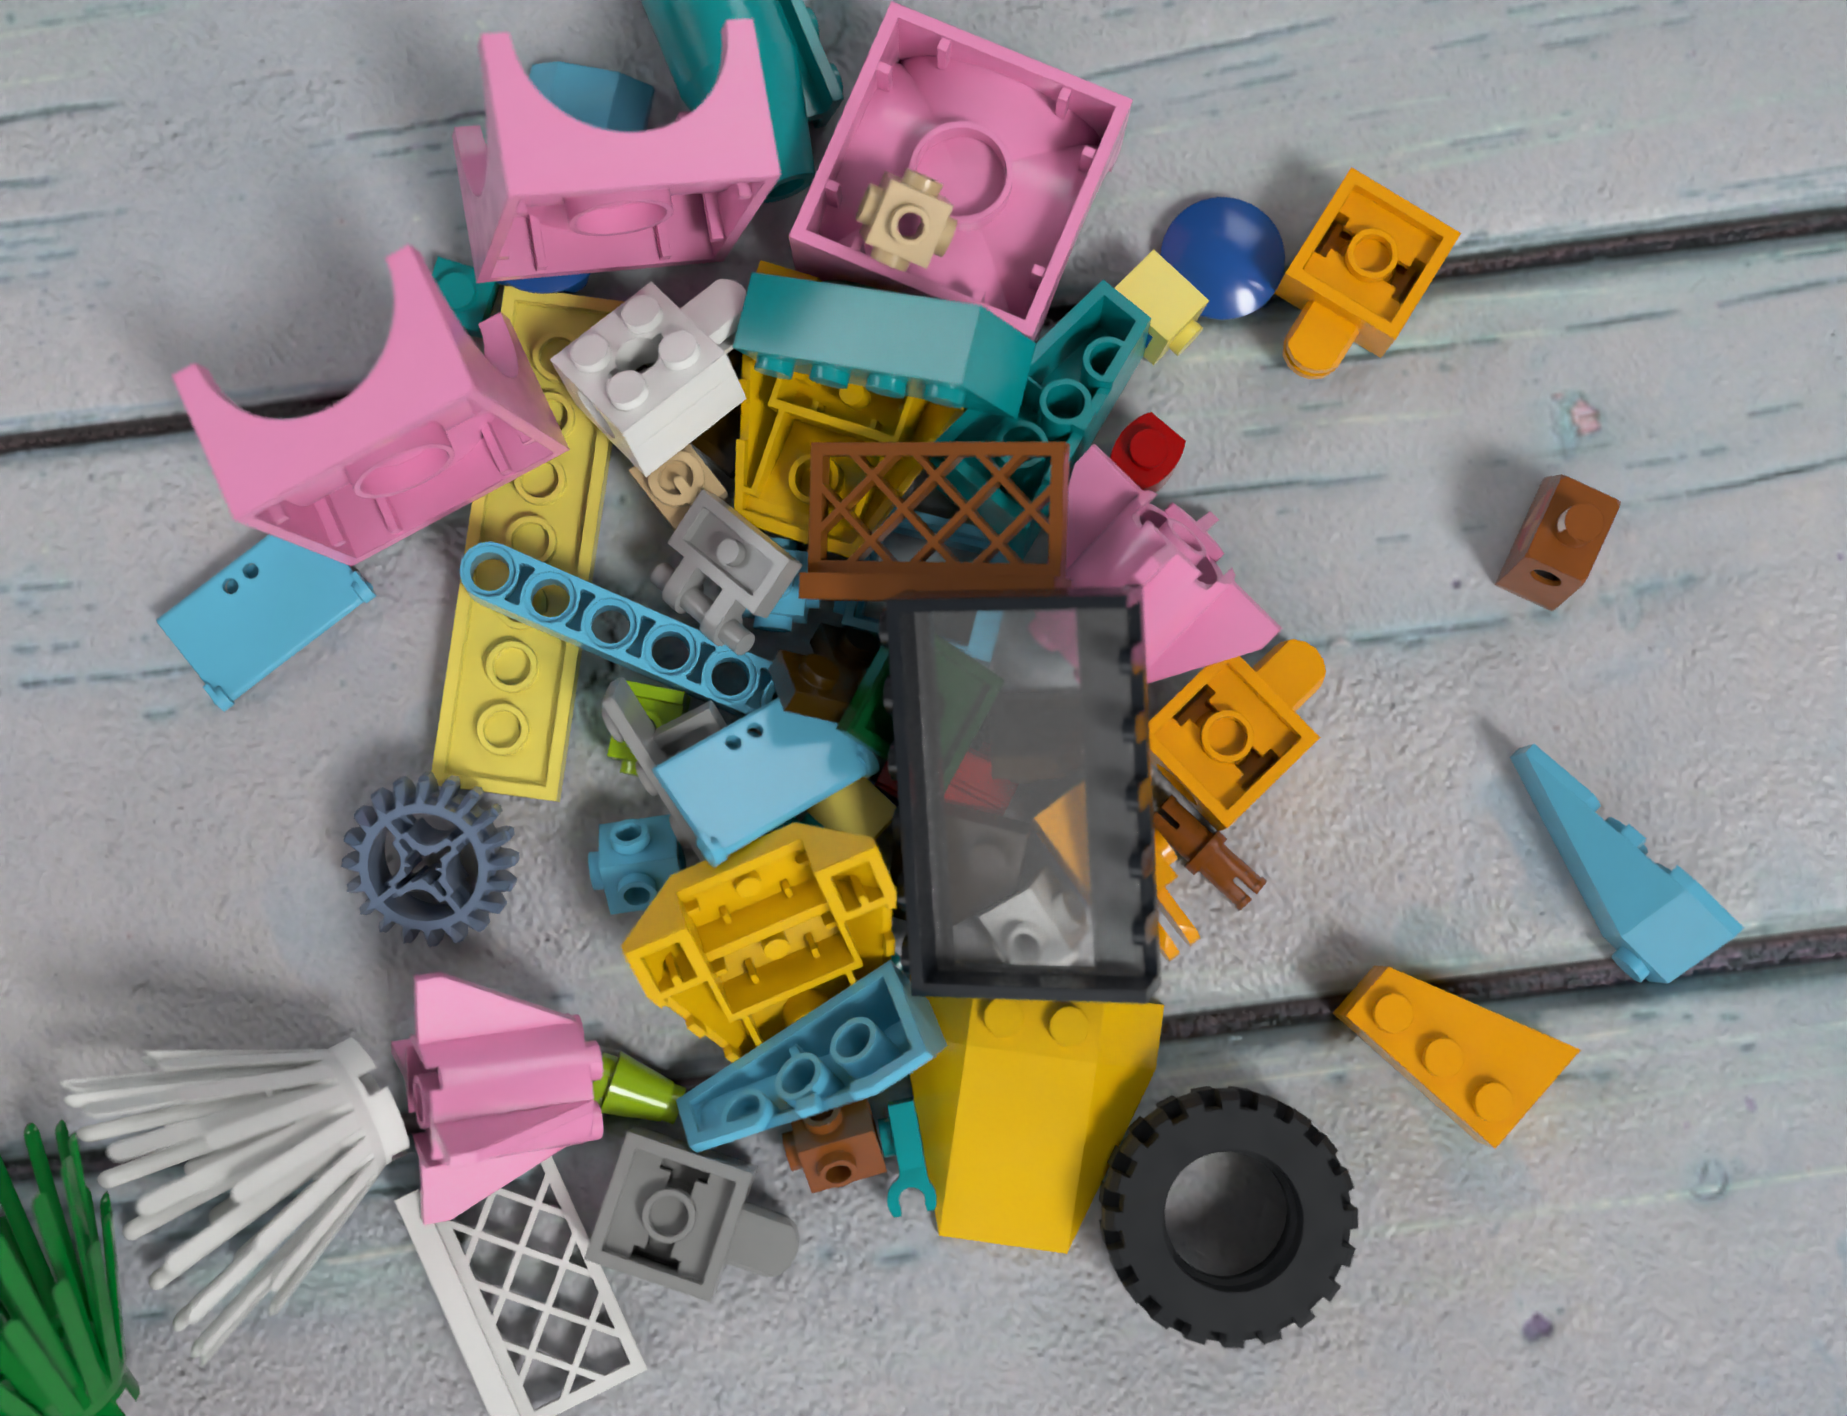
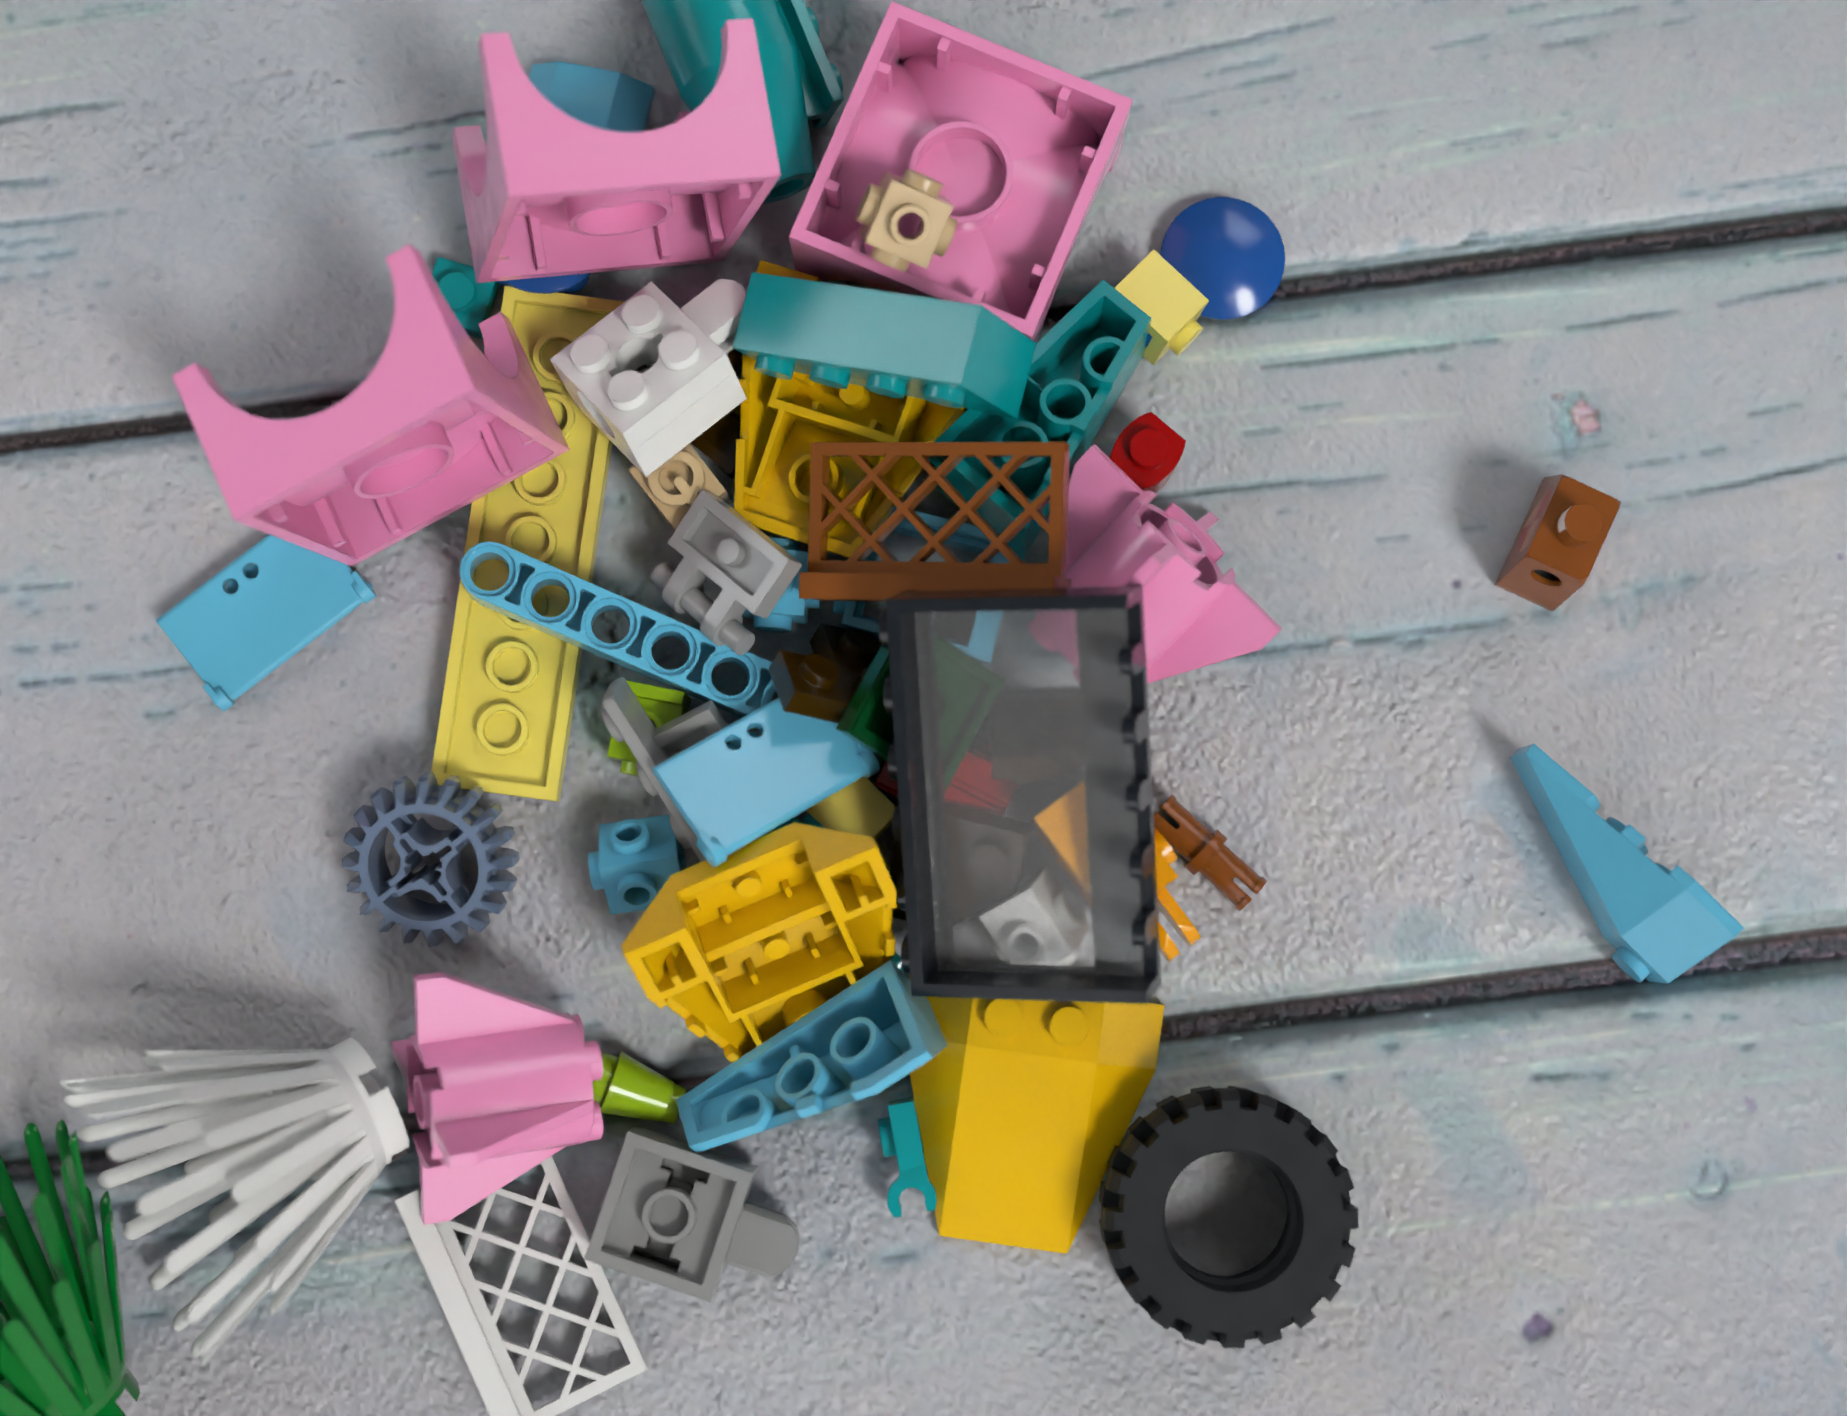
dark orange brick [782,1098,887,1194] -> none
light orange brick [1149,639,1326,831] -> none
light orange brick [1274,167,1461,379] -> none
light orange wedge [1333,965,1581,1149] -> none

